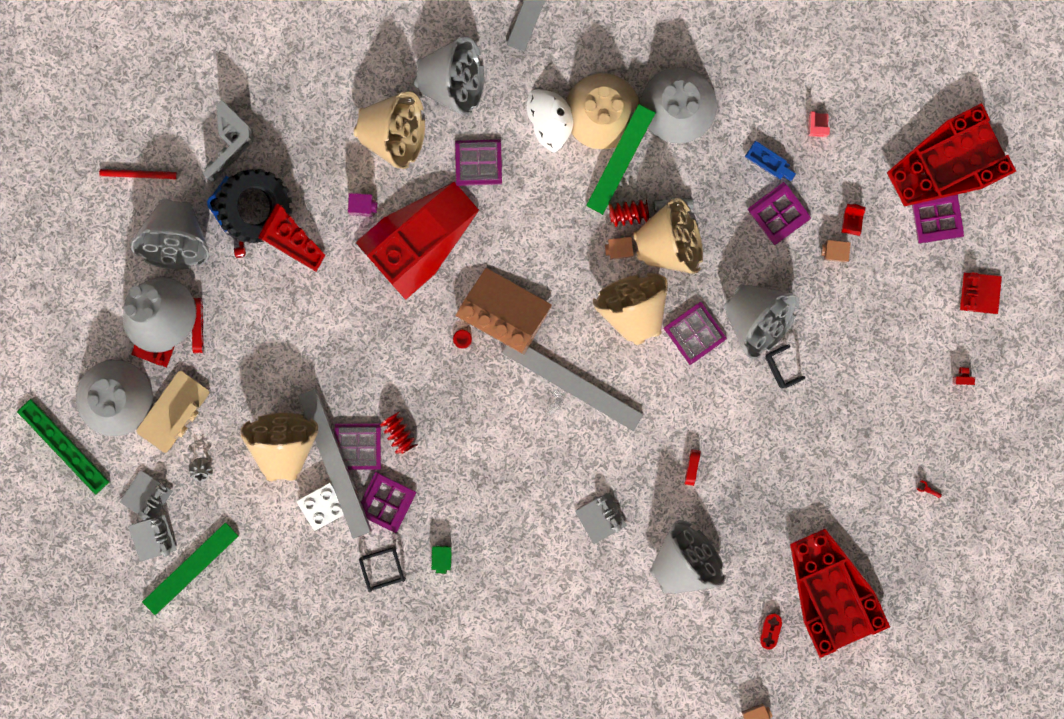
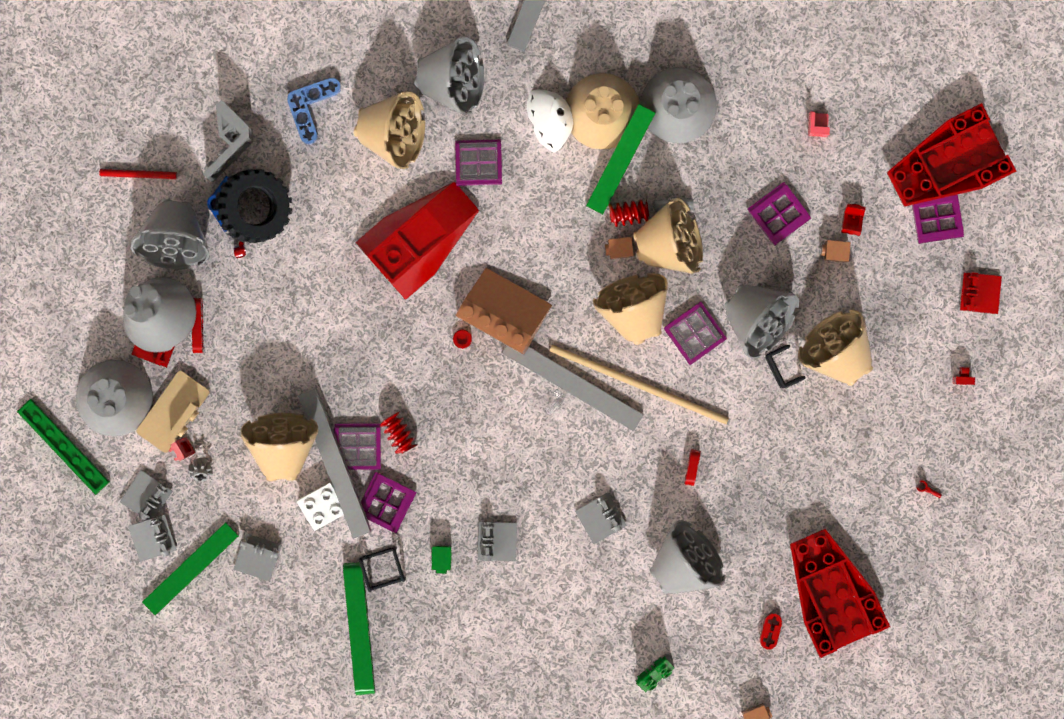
red wing [258,204,326,272] -> none
magenta brick [348,193,378,217] -> none
blue hinge [745,140,796,181] -> none
none -> red tile [169,437,196,461]
none -> light grey hinge [233,533,282,582]
none -> medium blue beam [287,78,341,145]
none -> green beam [343,562,375,696]
none -> light grey hinge [478,522,517,561]
none -> tan piece [550,344,729,424]
none -> green hinge [635,656,674,693]
none -> tan cone [798,310,873,386]

